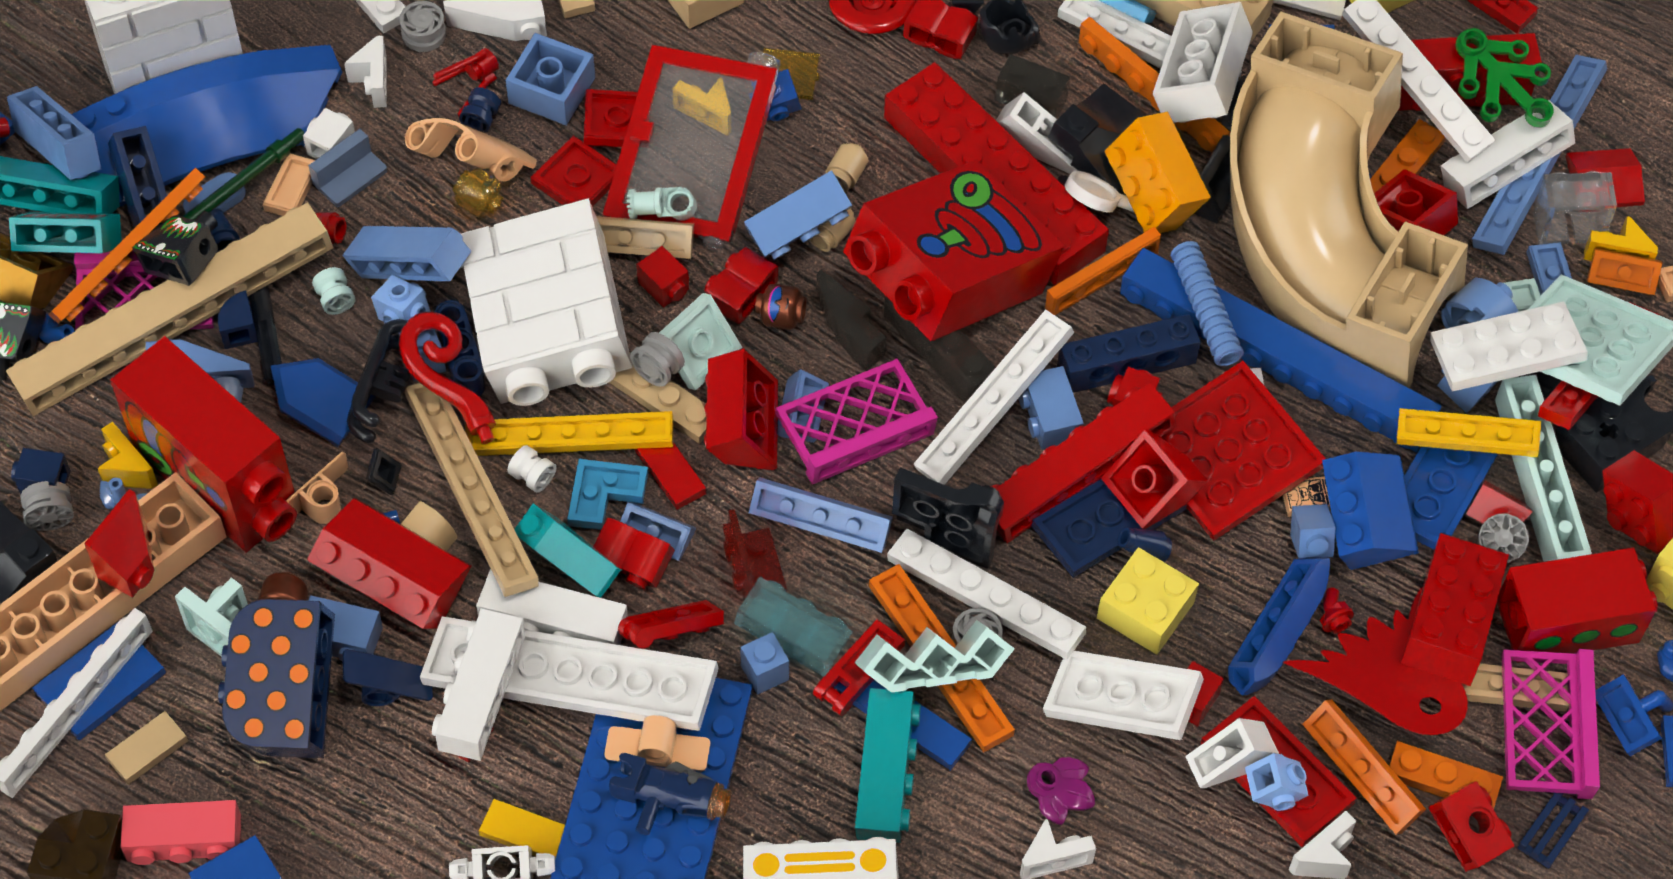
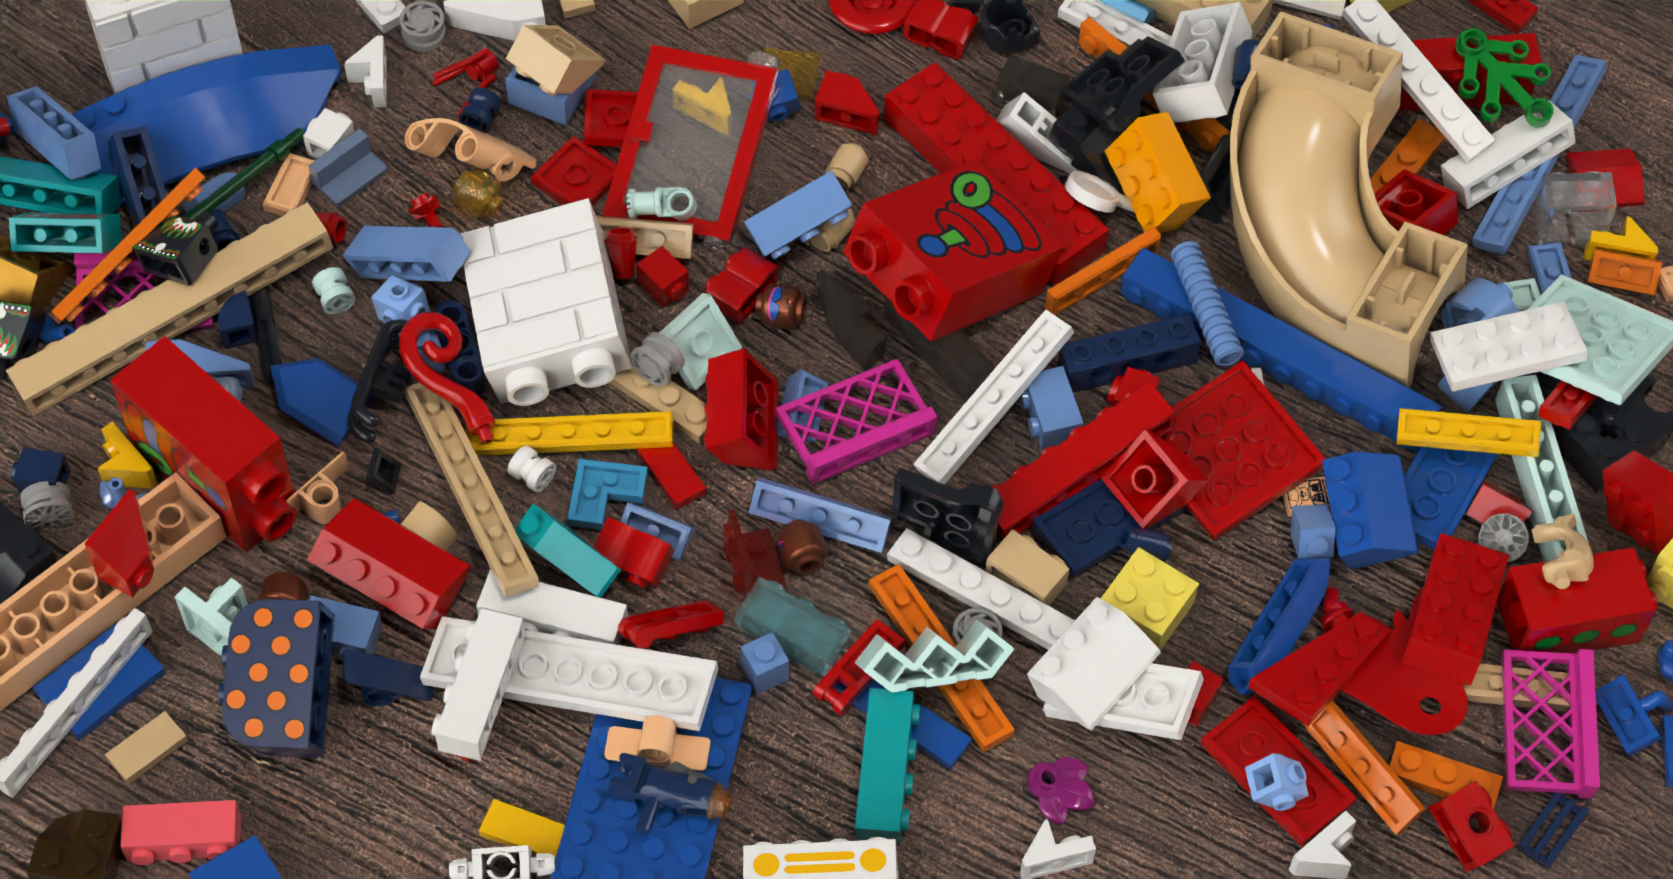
white slope [1185,718,1279,788] -> none
none -> red plate [408,192,444,228]
none -> tan slope [506,25,606,96]
none -> red cone [604,227,638,279]
none -> copper head [777,519,828,574]
none -> red slope [815,70,879,136]
none -> tan brick [985,529,1070,606]
none -> white slope [1027,597,1161,731]
none -> black slope [1059,36,1185,132]
none -> dark blue cone [1232,39,1260,90]
none -> red wing [1248,611,1391,726]
none -> tan animal [1532,513,1594,589]

